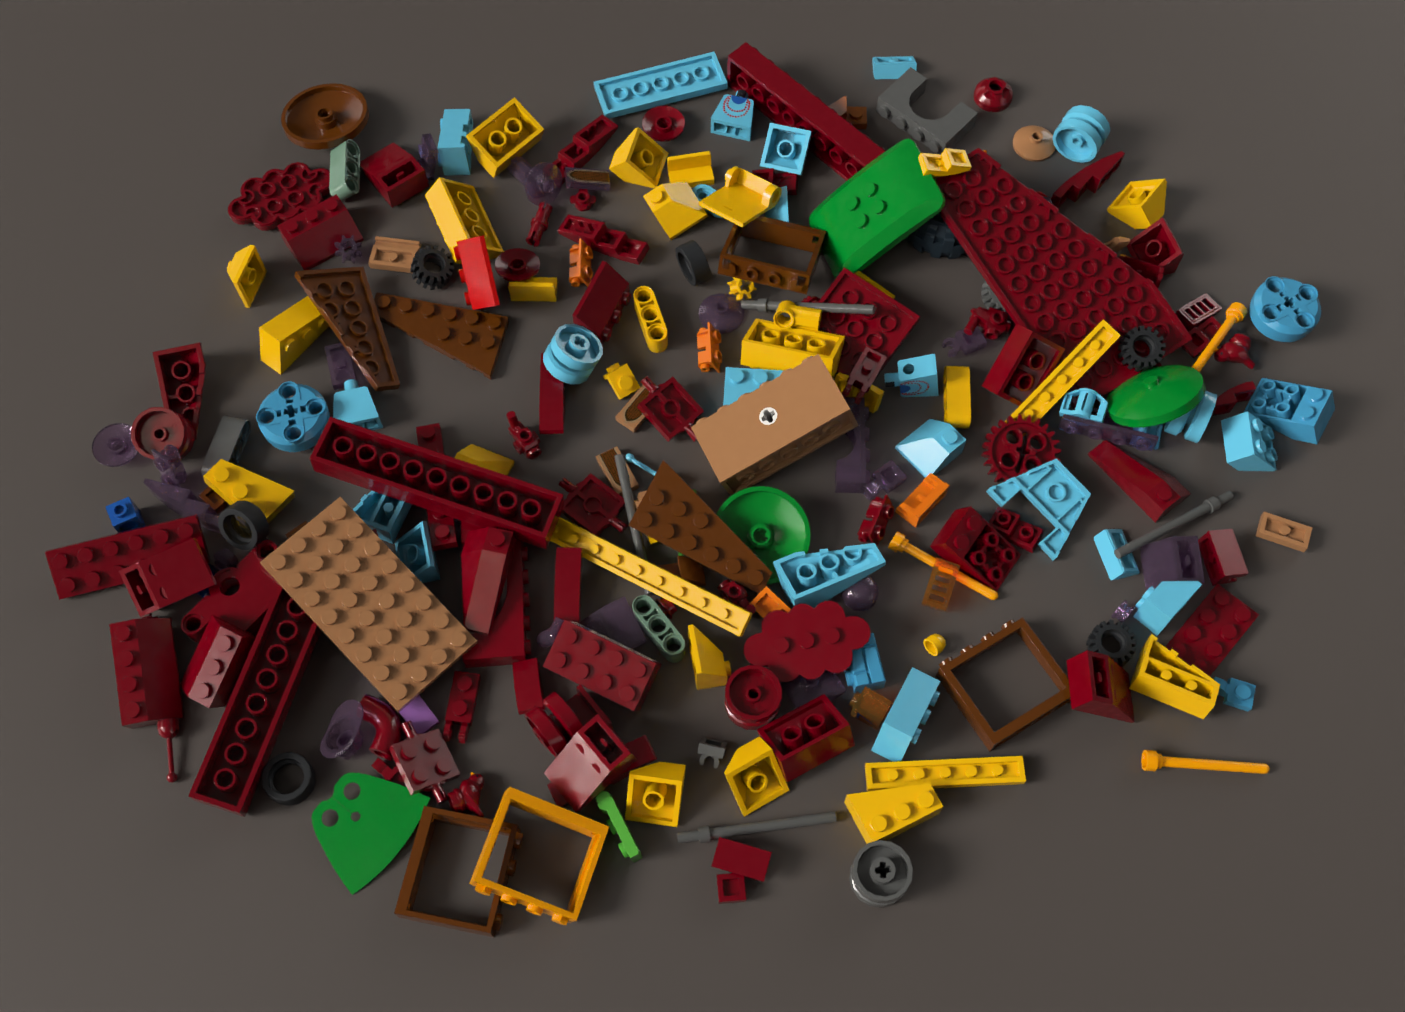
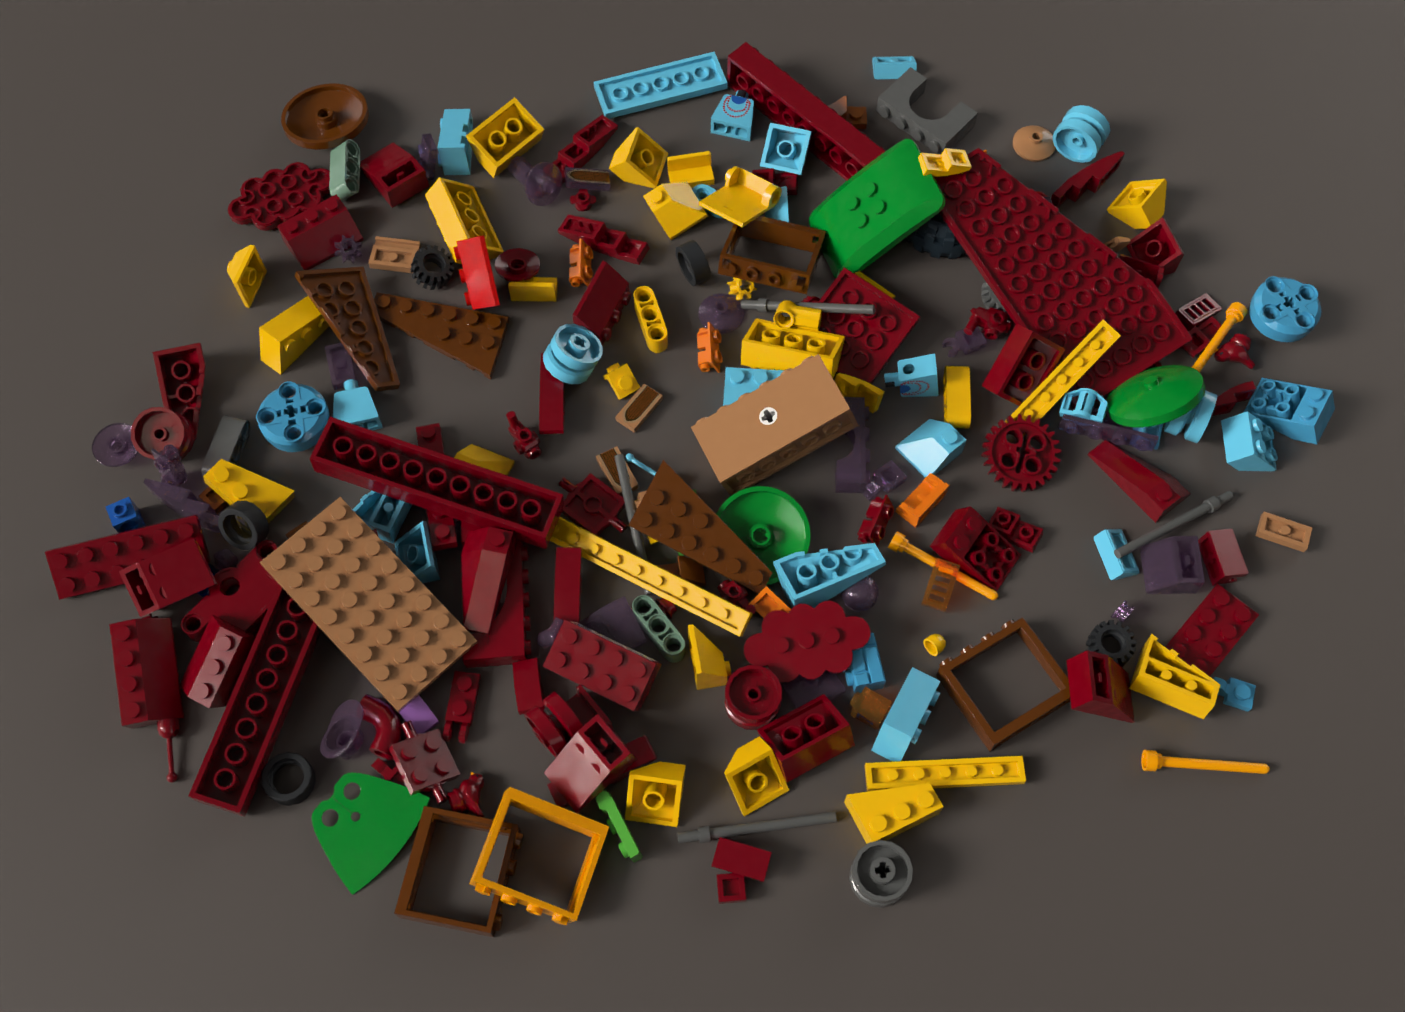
dark red pin [526,202,553,247] -> none
dark red plate [637,375,704,442] -> none
dark red dish [642,106,685,142] -> none
dark grey tile [697,736,728,768] -> none
dark red hinge [842,346,887,405] -> none
dark red piece [973,77,1013,112] -> none
medium azure wing [986,458,1091,561] -> none
black tyre [1118,326,1166,372] -> none
medium azure slope [1133,581,1202,636] -> none

